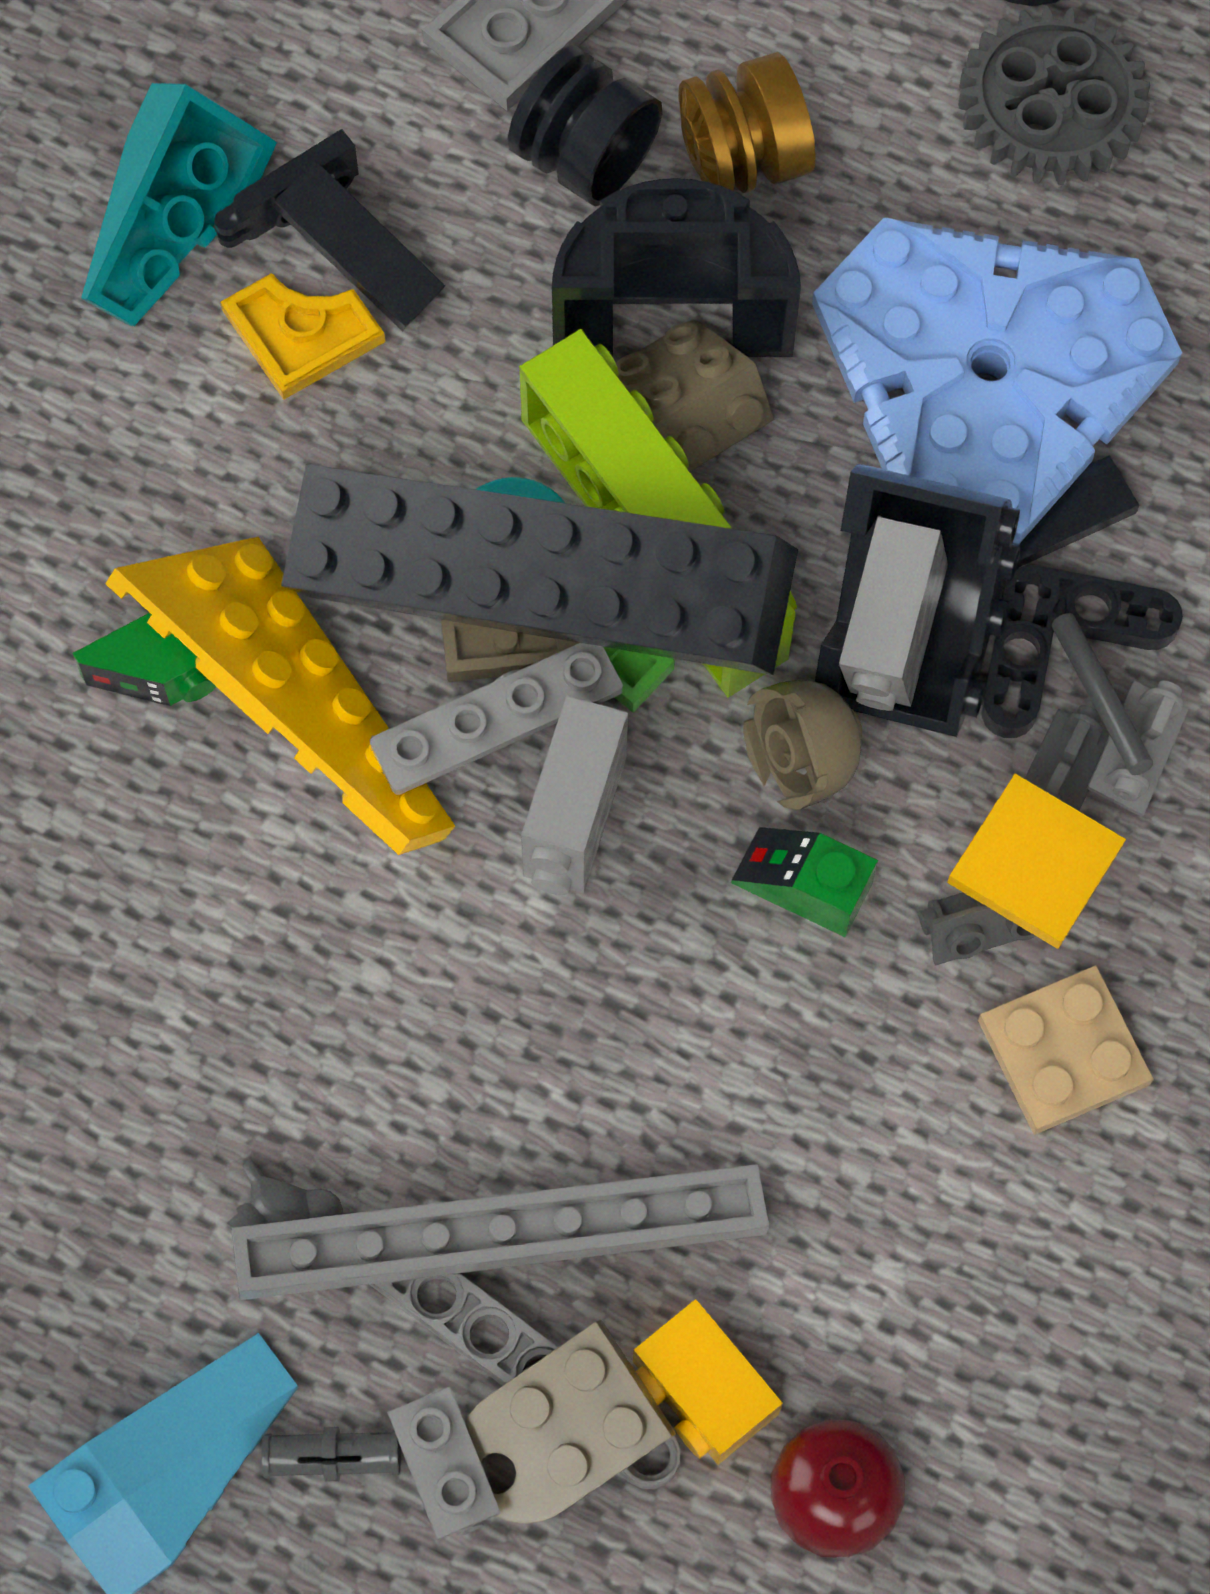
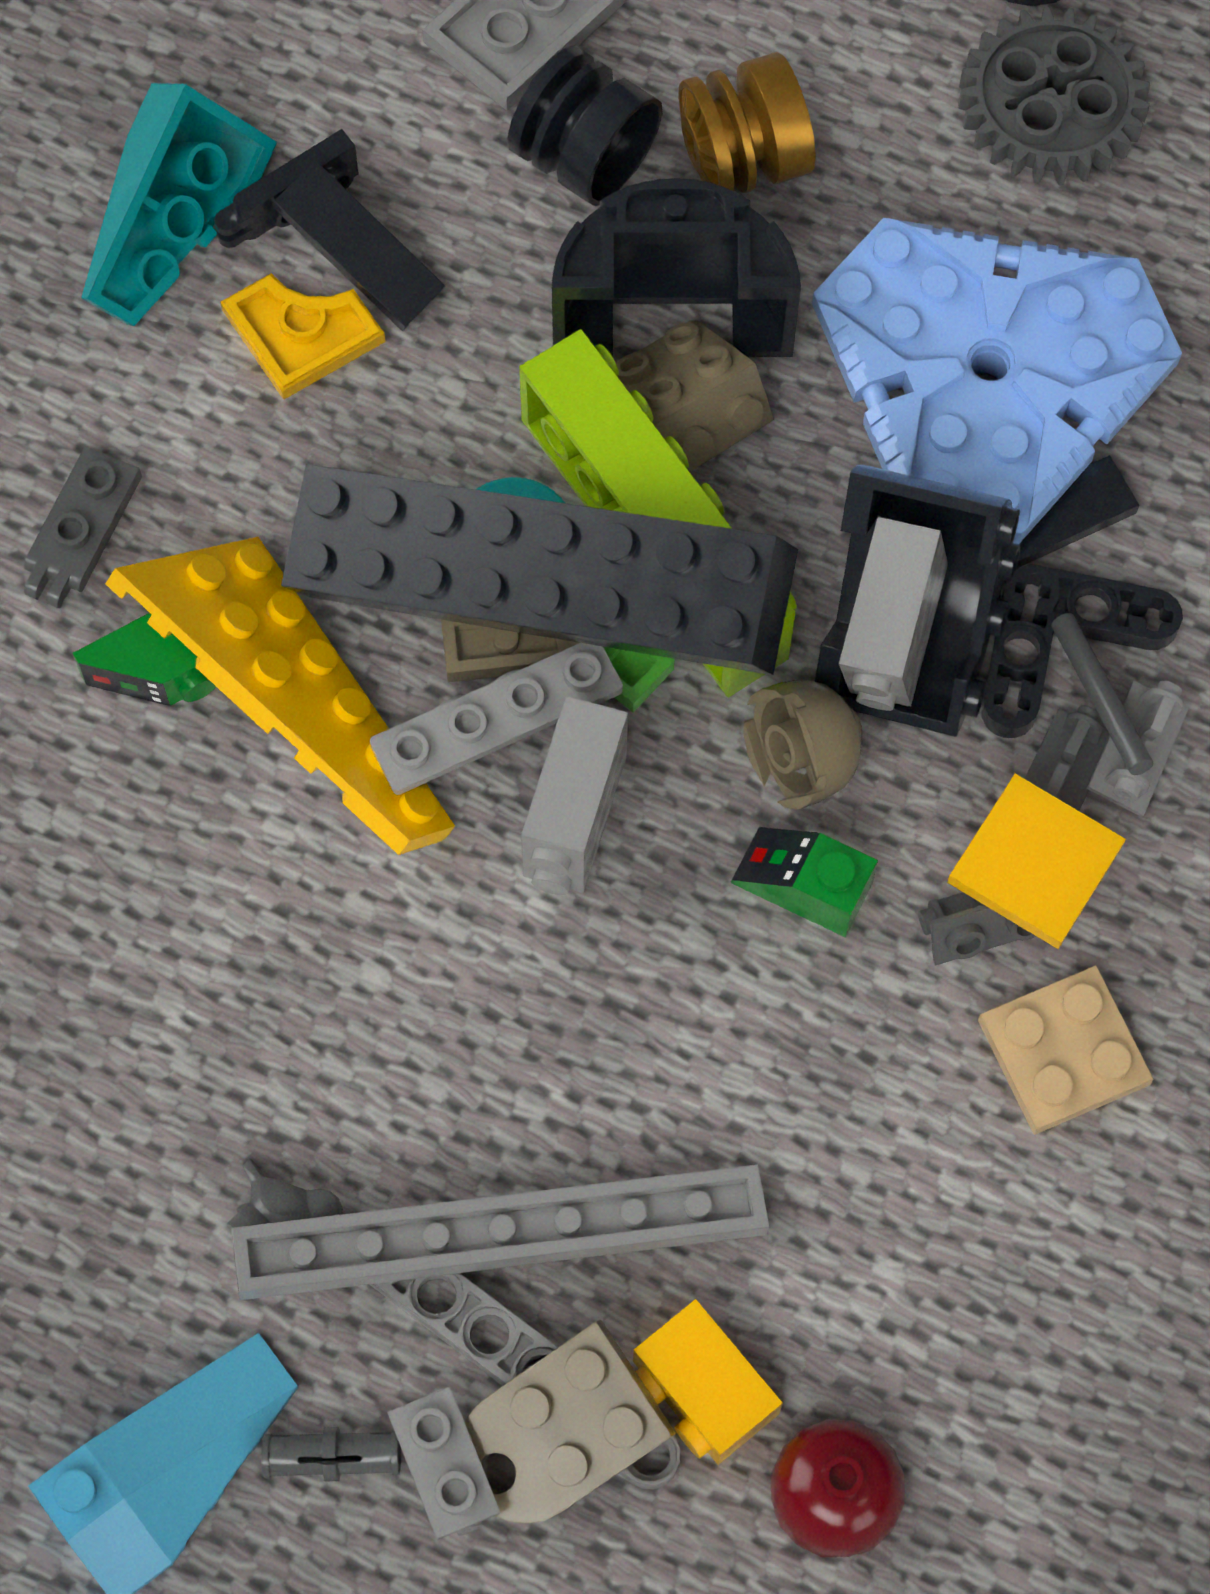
none -> dark grey hinge [24,446,142,608]

